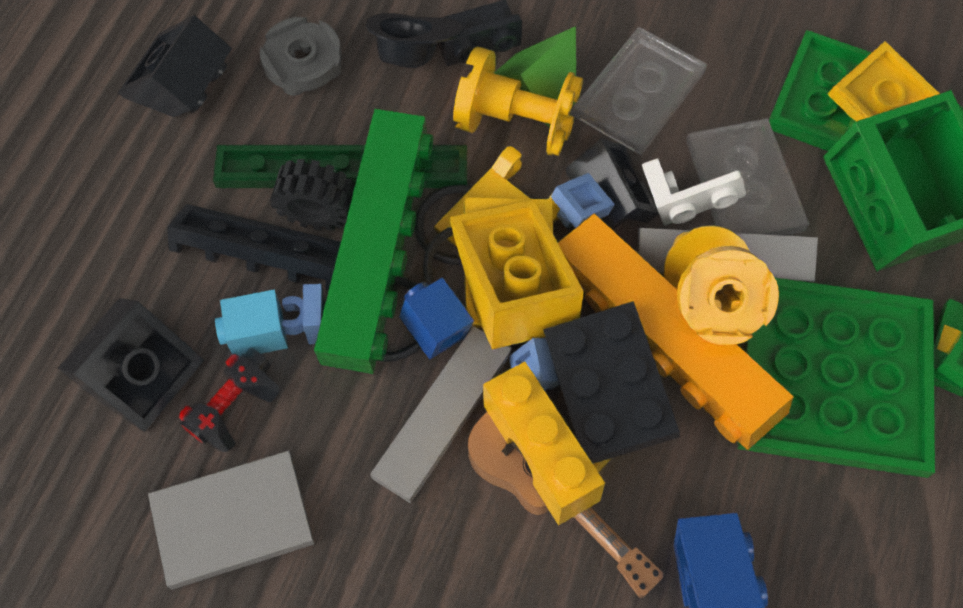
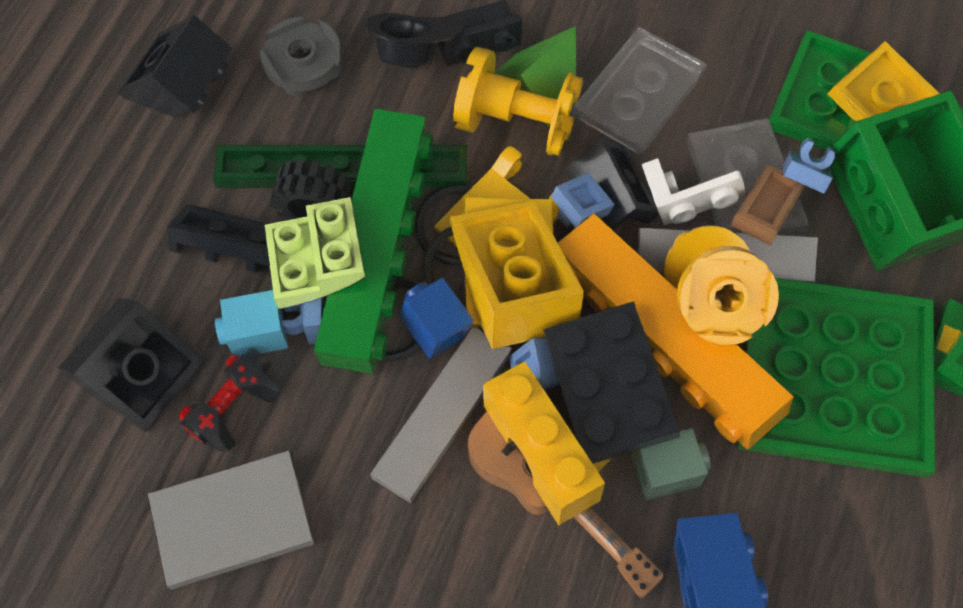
none -> yellowish green slope [265,197,365,309]
none -> sand green brick [631,428,711,501]
none -> medium nougat tile [731,164,805,246]
none -> medium blue tile [783,137,835,193]

